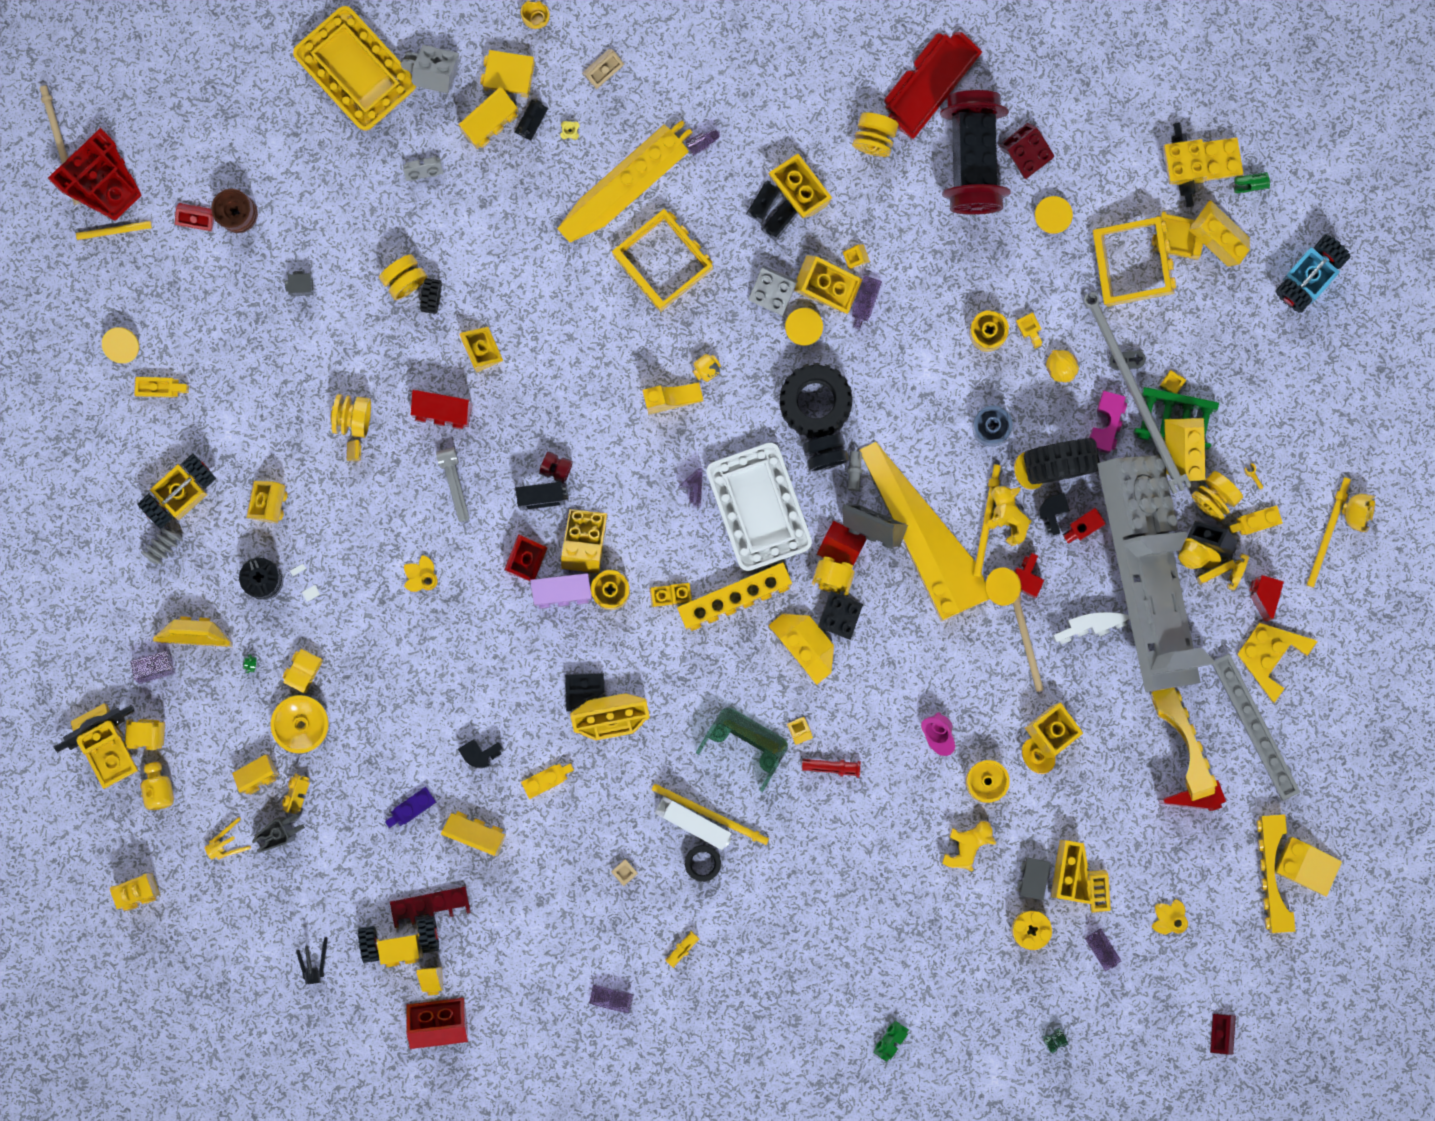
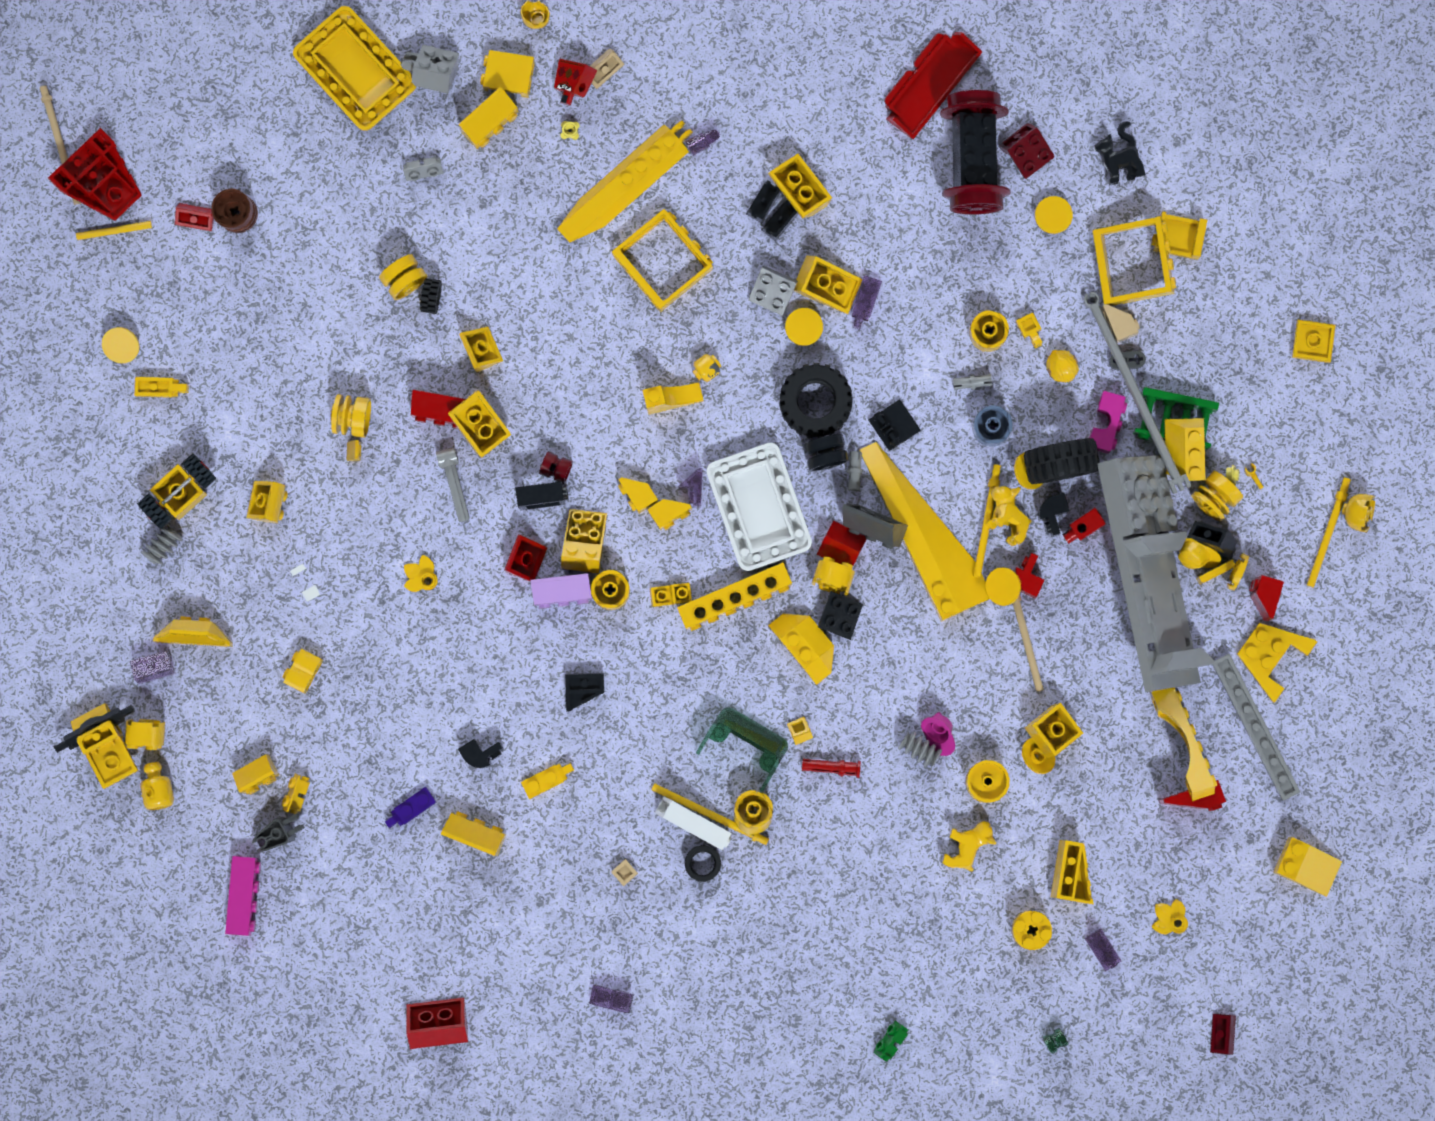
yellow hinge [110,873,161,911] -> none
yellow plant [204,817,251,860] -> none
black wheel [239,557,284,600] -> none
green plate [243,654,257,674] -> none
yellow dish [270,695,329,753] -> none
dark grey brick [285,271,314,297] -> none
black plant [296,937,328,984] -> none
brick [358,916,439,968] -> none
dark red hinge [390,886,471,928] -> none
yellow slope [416,967,444,996] -> none
black hinge [514,100,548,141] -> none
yellow wedge [570,693,650,741] -> none
yellow pin [665,931,700,968] -> none
yellow slope [843,244,870,269] -> none
yellow wheel [852,112,899,157] -> none
dark grey piece [1017,857,1051,900] -> none
white slope [1052,612,1130,645] -> none
yellow slope [1088,870,1111,913] -> none
yellow tile [1160,370,1186,394] -> none
yellow piece [1163,122,1243,208] -> none
yellow slope [1189,200,1250,267] -> none
yellow hinge [1228,505,1283,536] -> none
green hinge [1234,172,1270,194] -> none
yellow arch [1256,814,1296,933] -> none
brick [1275,235,1351,313] -> none
none -> dark pink brick [225,856,261,936]
none -> yellow slope [448,390,512,458]
none -> red torso [554,59,597,106]
none -> yellow slope [618,477,658,514]
none -> yellow slope [647,499,692,531]
none -> yellow brick [734,790,773,835]
none -> black hinge [868,399,921,451]
none -> light grey piece [898,731,942,768]
none -> light grey pin [953,374,992,390]
none -> black animal [1094,121,1146,186]
none -> tan slope [1101,304,1140,343]
none -> light yellow plate [1226,465,1240,485]
none -> yellow plate [1292,320,1336,363]

